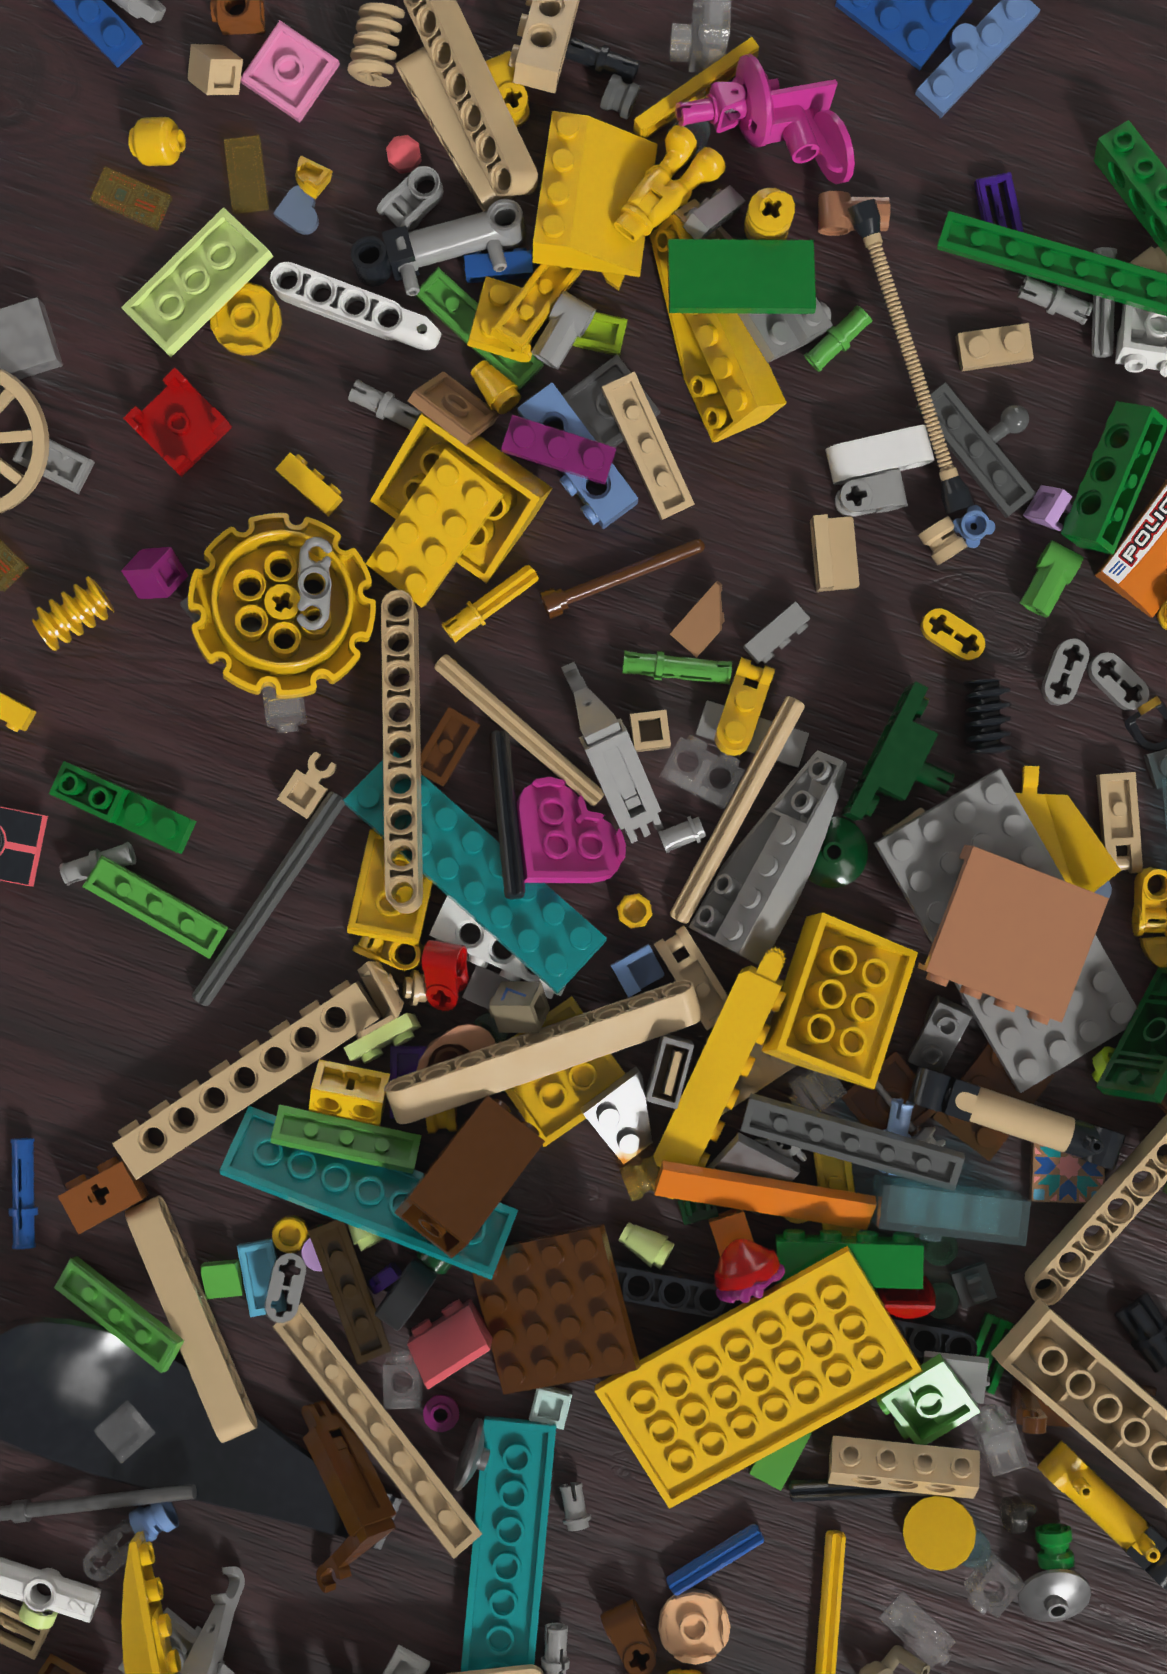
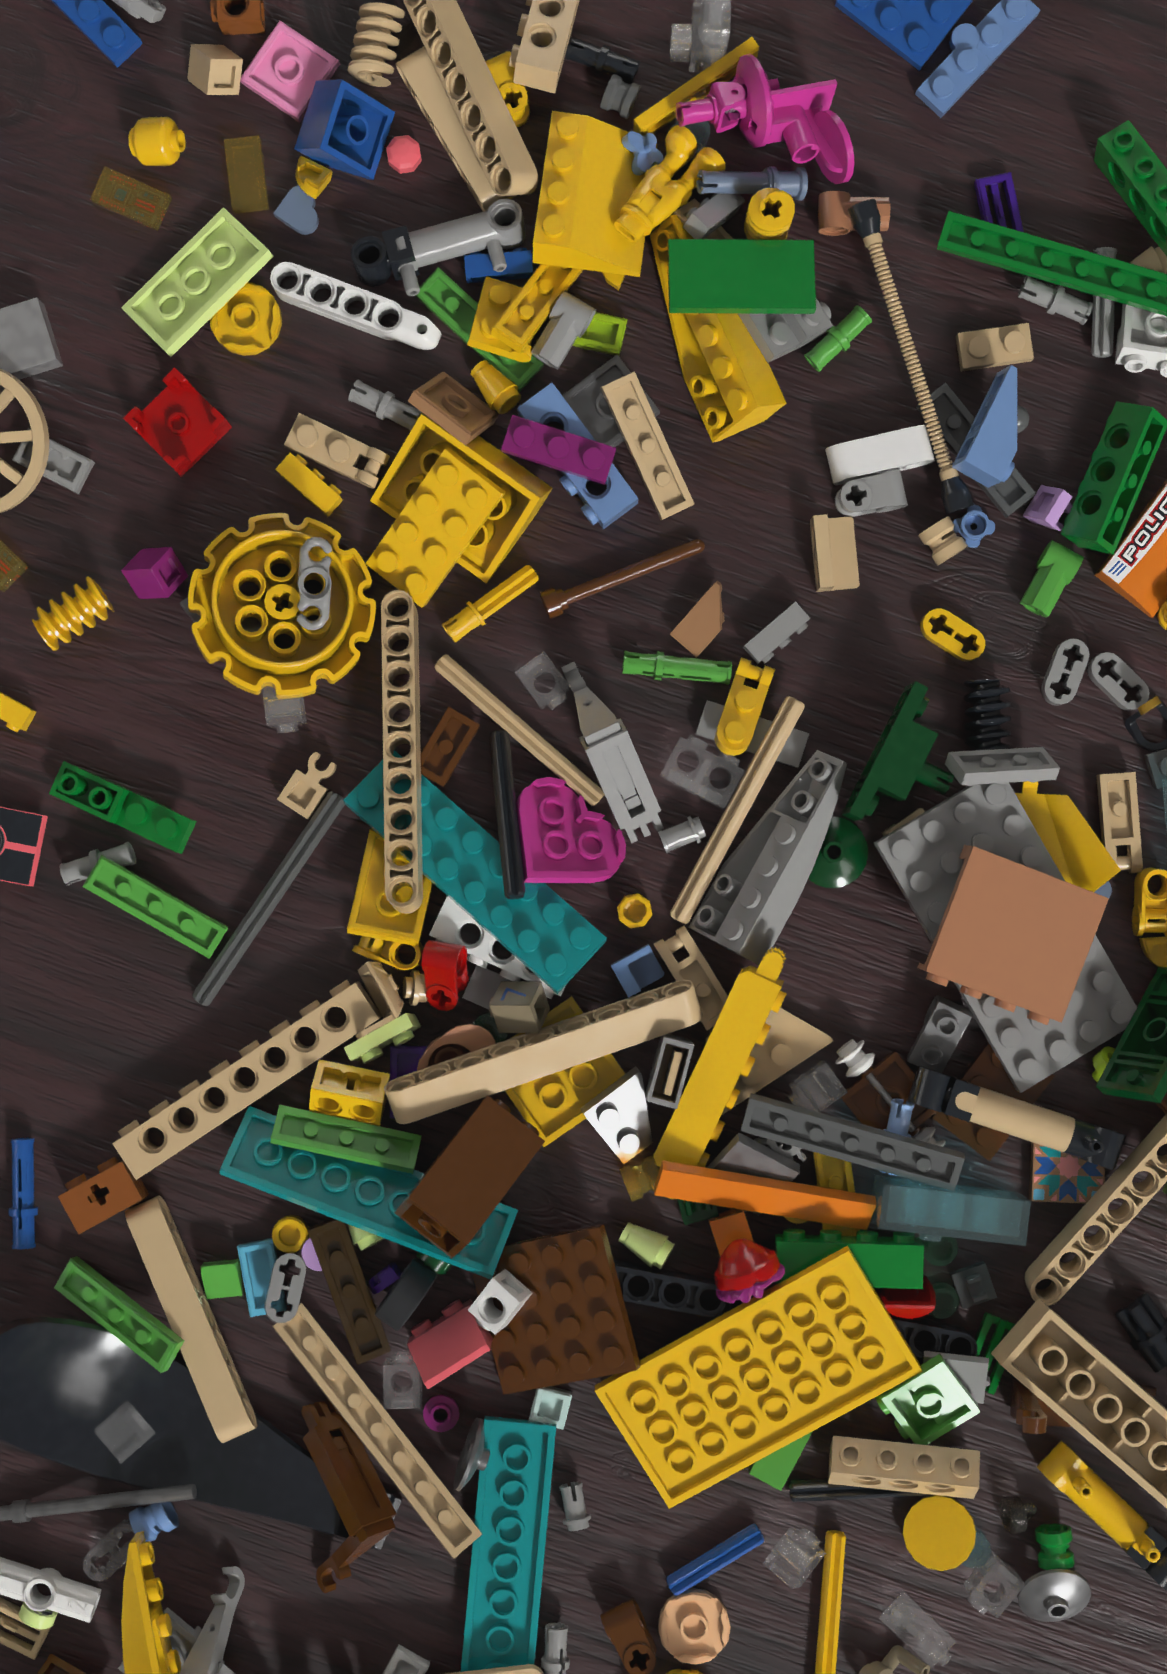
light grey piece [376,166,444,232] -> none
yellow wheel [426,1107,458,1134] -> none
tan brick [629,710,671,752] -> none
yellow slope [761,912,918,1089] -> none
clear brick [969,1404,1029,1477] -> none
none -> tan plate [284,413,390,489]
none -> blue slope [294,79,395,180]
none -> white brick [468,1269,532,1334]
none -> clear brick [515,651,570,710]
none -> medium blue piece [622,131,663,176]
none -> sand blue pin [696,166,808,201]
none -> clear brick [763,1527,826,1588]
none -> light grey plate [945,747,1060,786]
none -> medium blue slope [952,365,1017,488]

